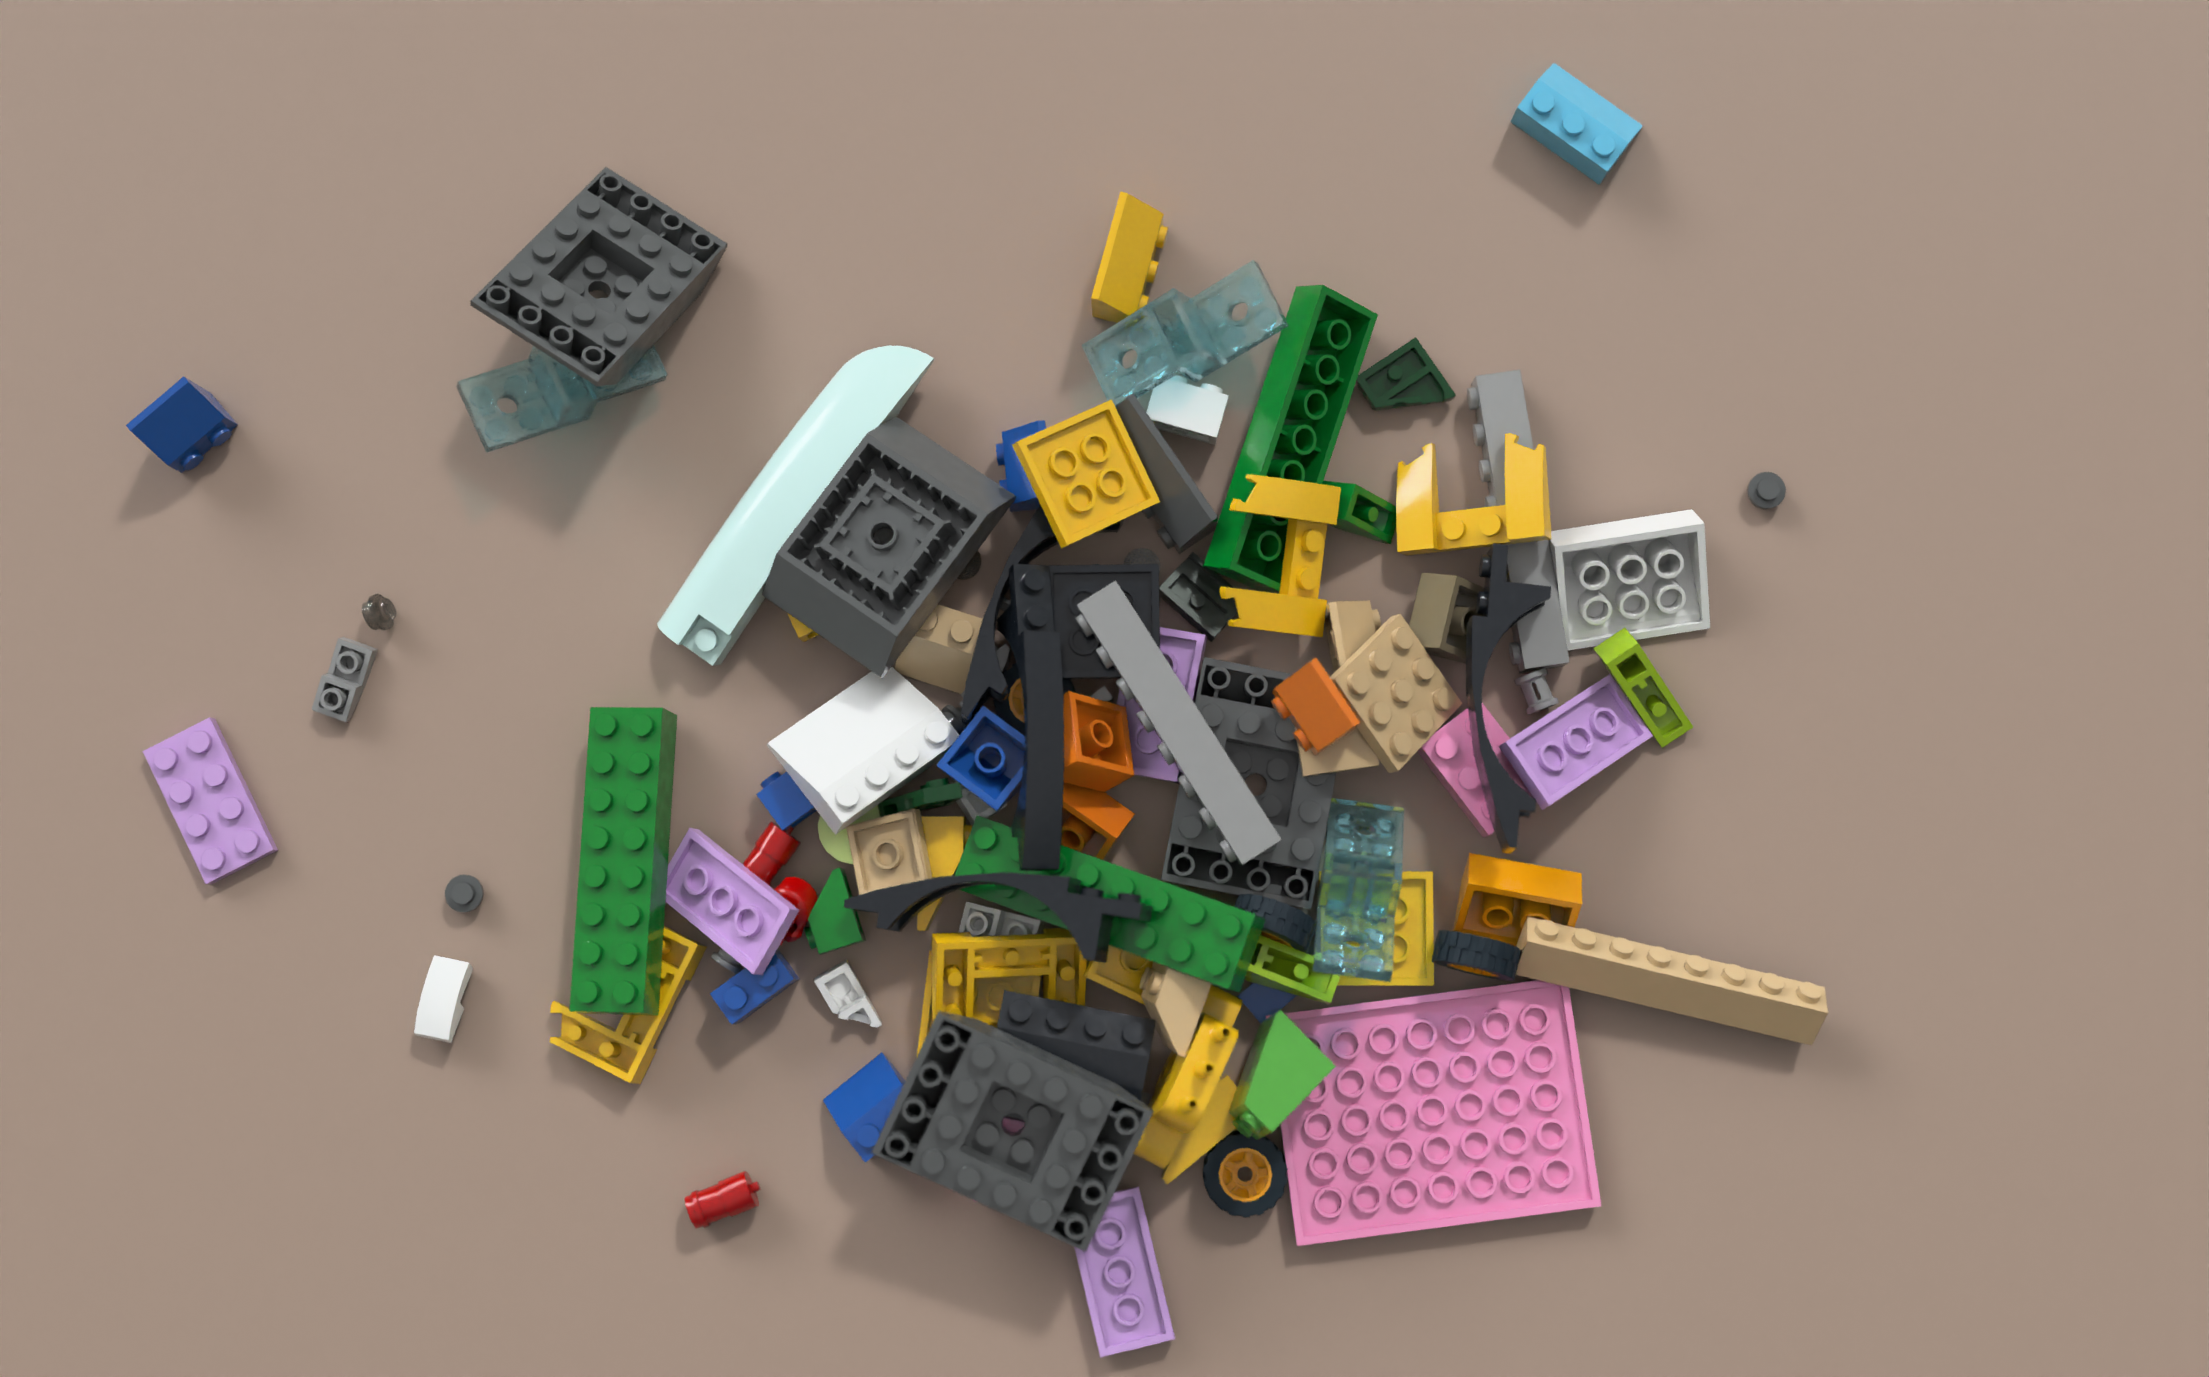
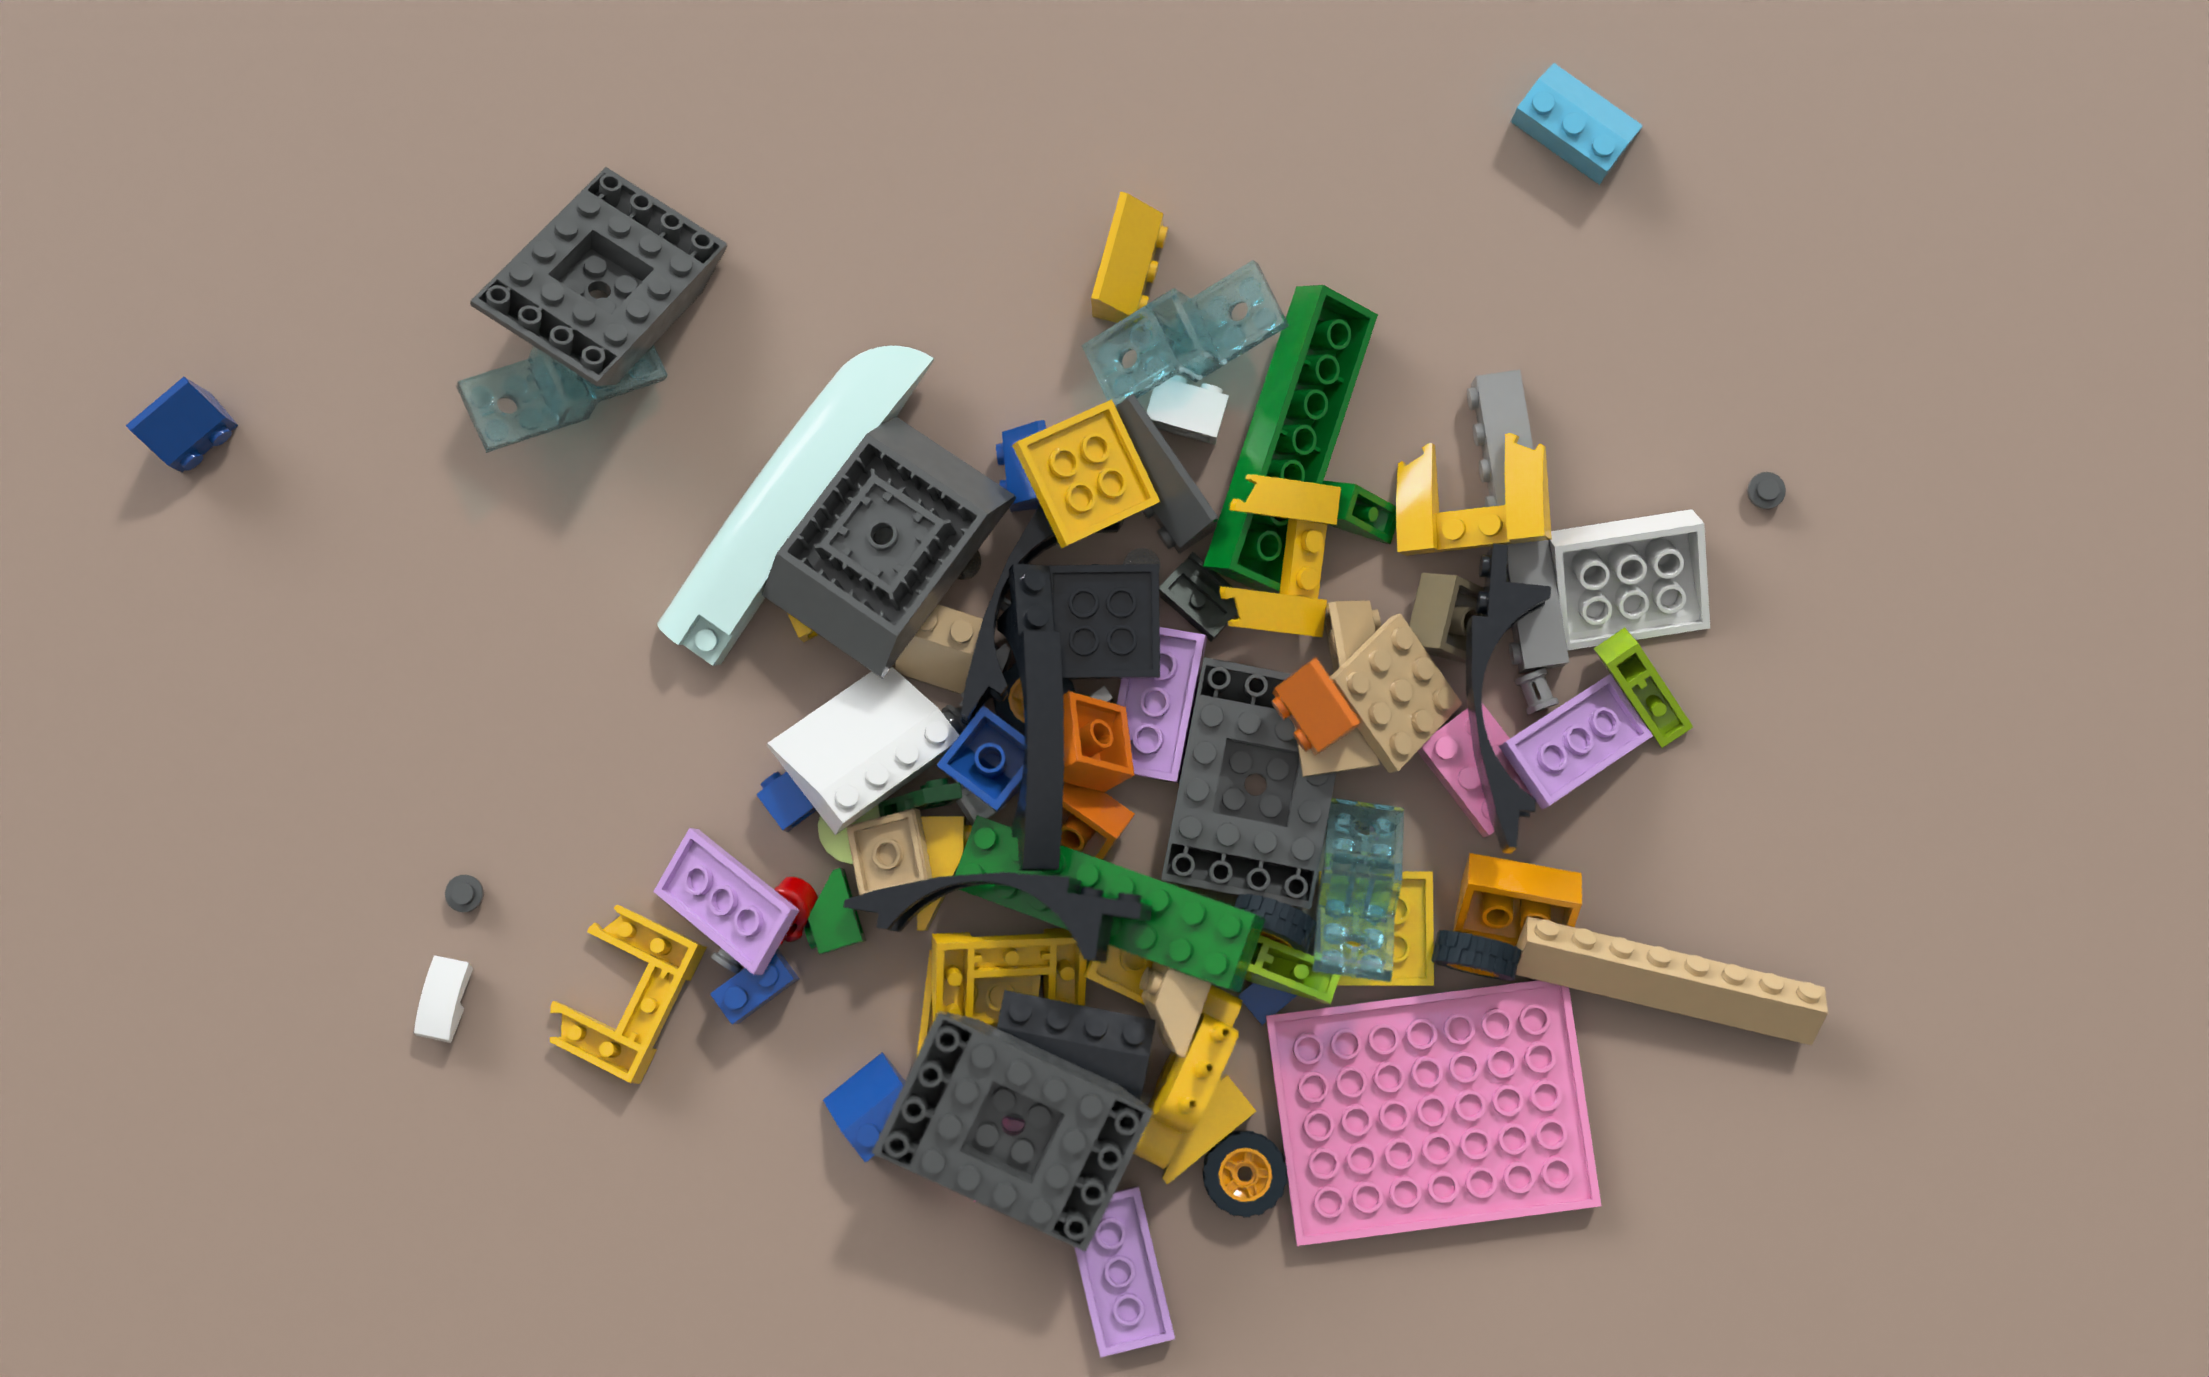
lavender plate [143,717,278,885] -> none
light grey slope [312,637,378,722] -> none
clear smoke plate [362,594,396,631] -> none
green brick [569,707,677,1016] -> none
red piece [684,1171,761,1229] -> none
red piece [741,822,801,886] -> none
white slope [814,959,882,1028] -> none
white slope [959,902,1044,937] -> none
light grey brick [1075,581,1282,866] -> none
bright green slope [1229,1010,1336,1139] -> none
dark green wing [1355,337,1456,411] -> none

